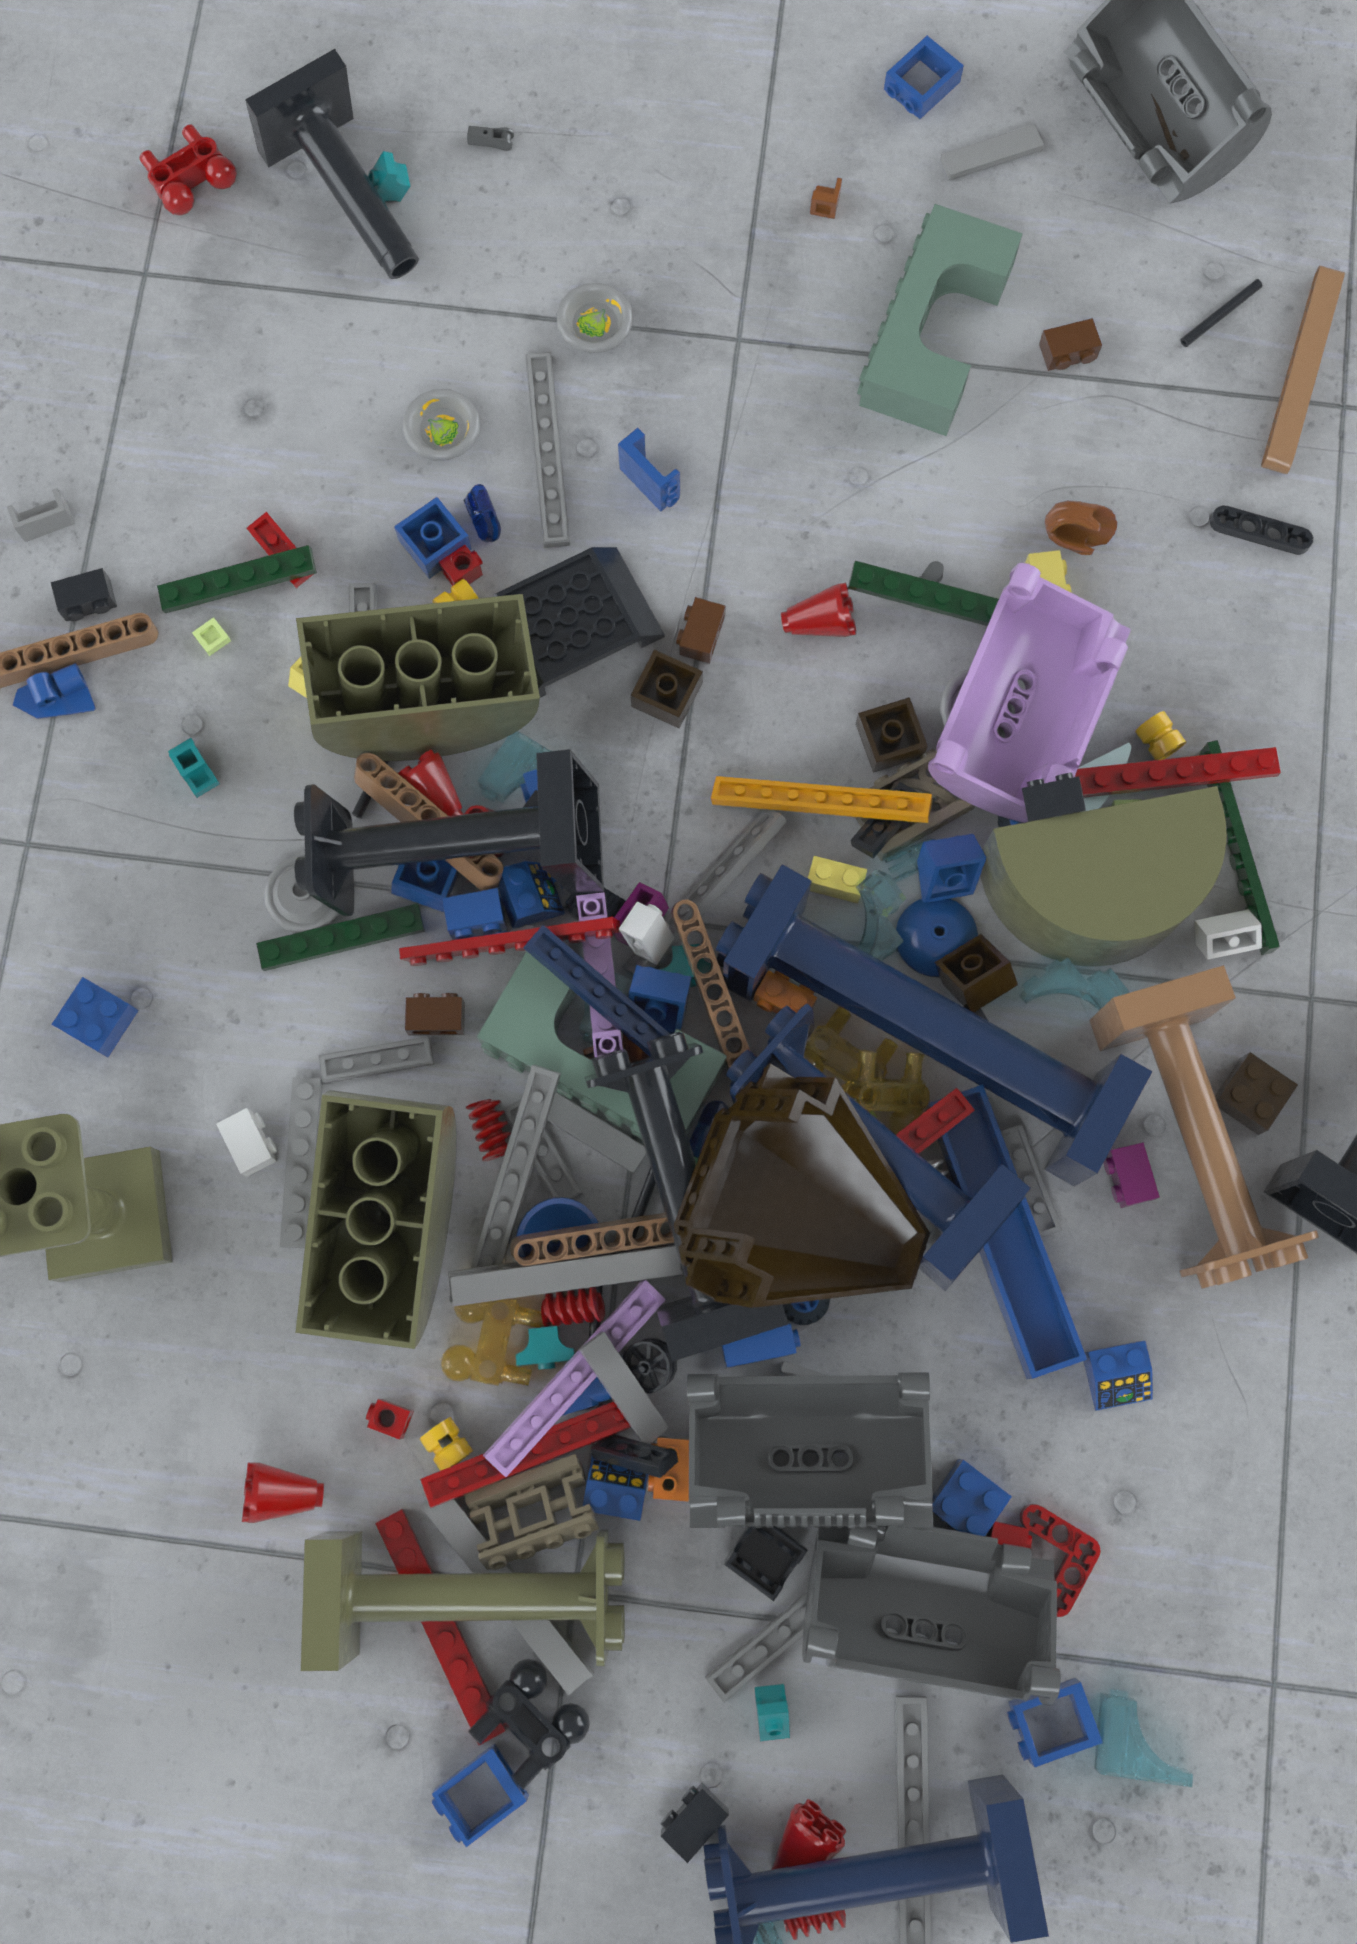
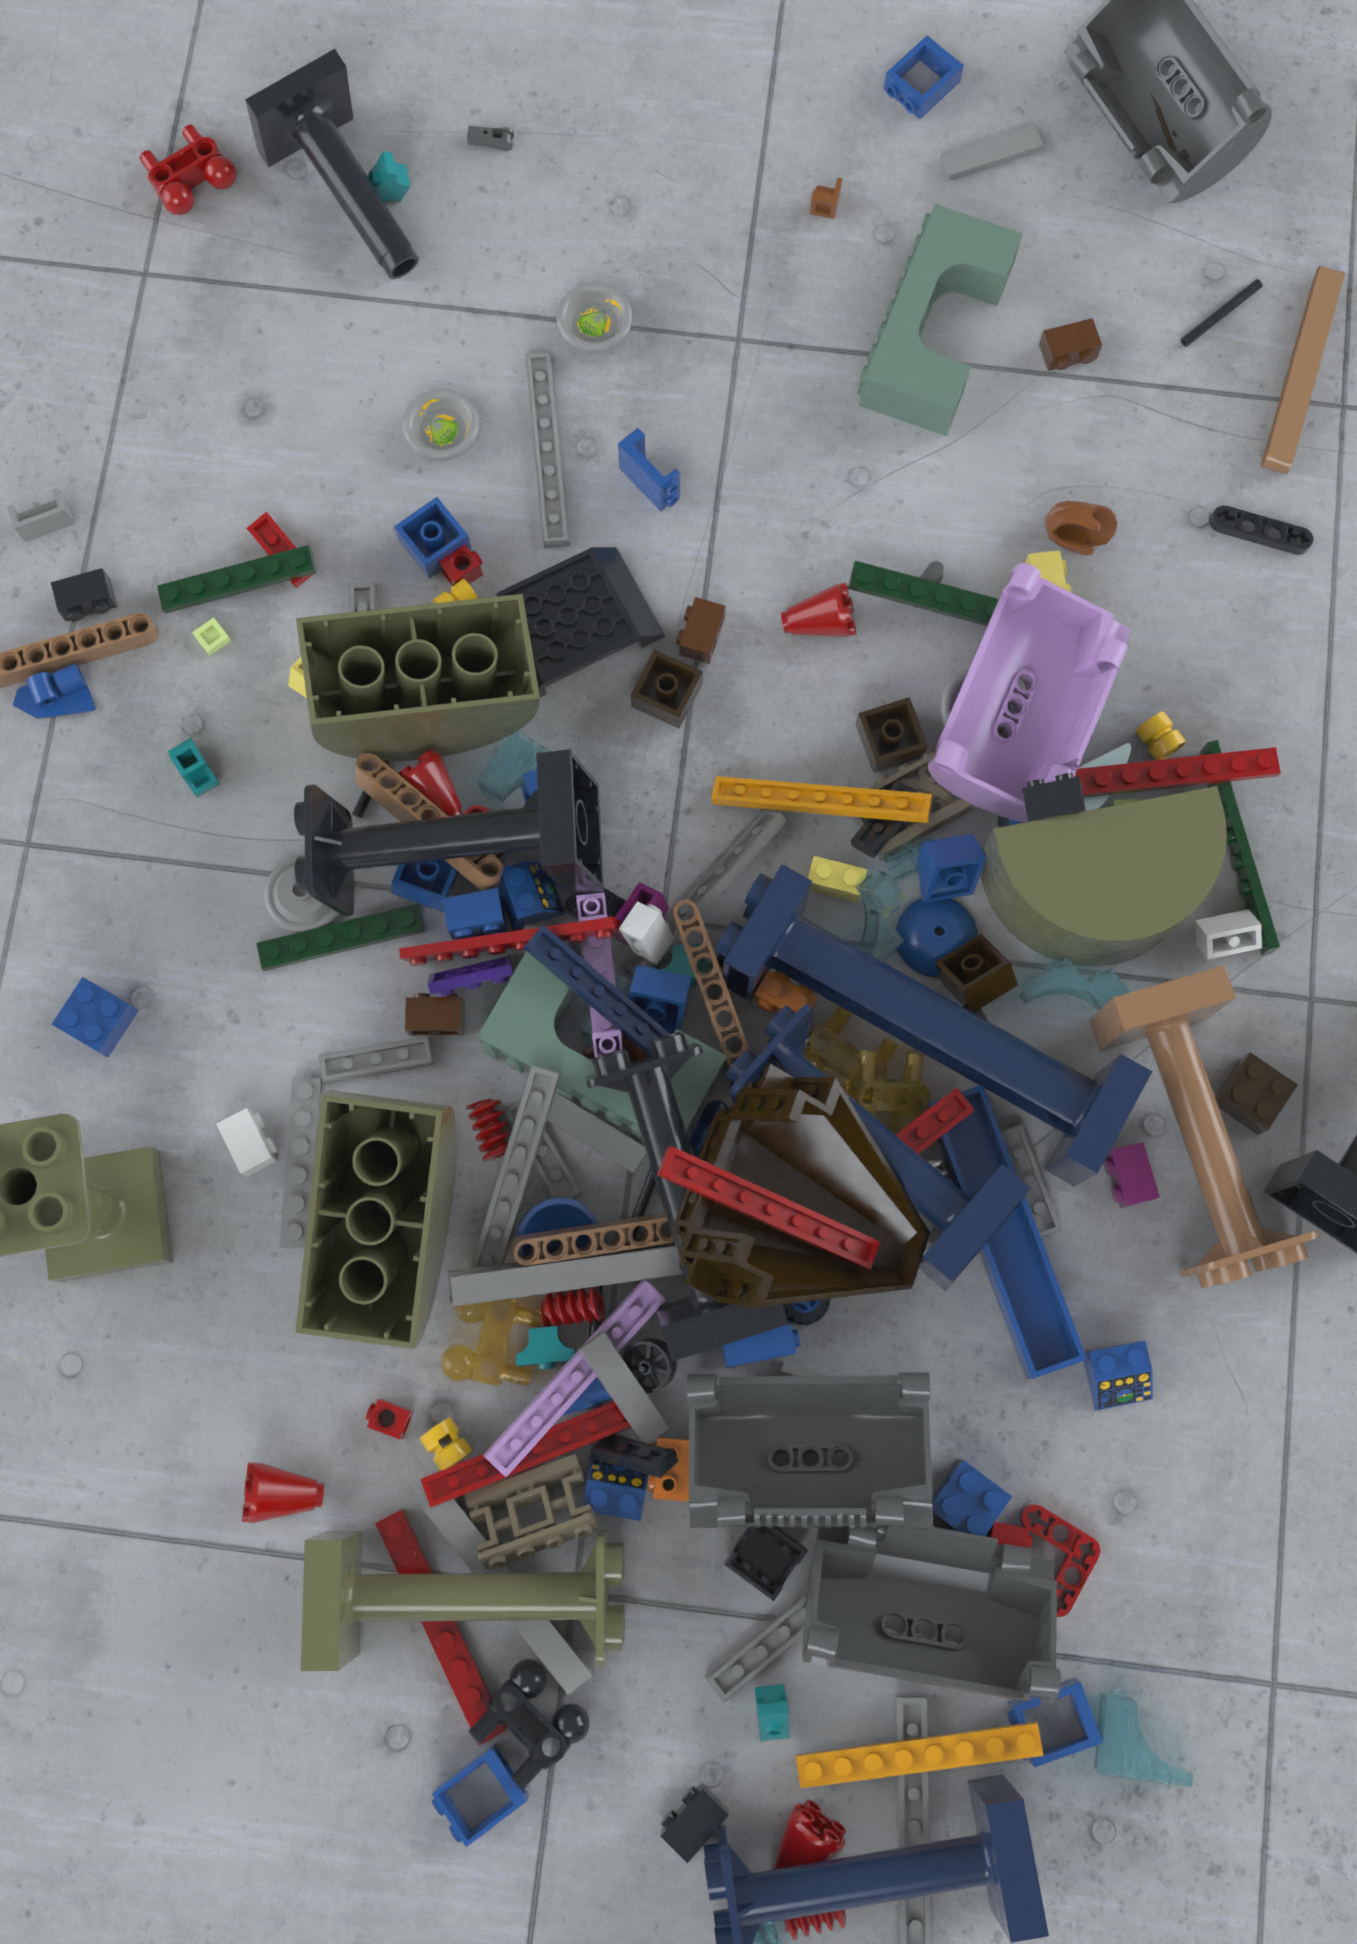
clear blue arm [463,484,501,543] -> none
none -> dark purple plate [428,955,513,997]
none -> red plate [657,1146,880,1270]
none -> light orange plate [796,1722,1043,1789]

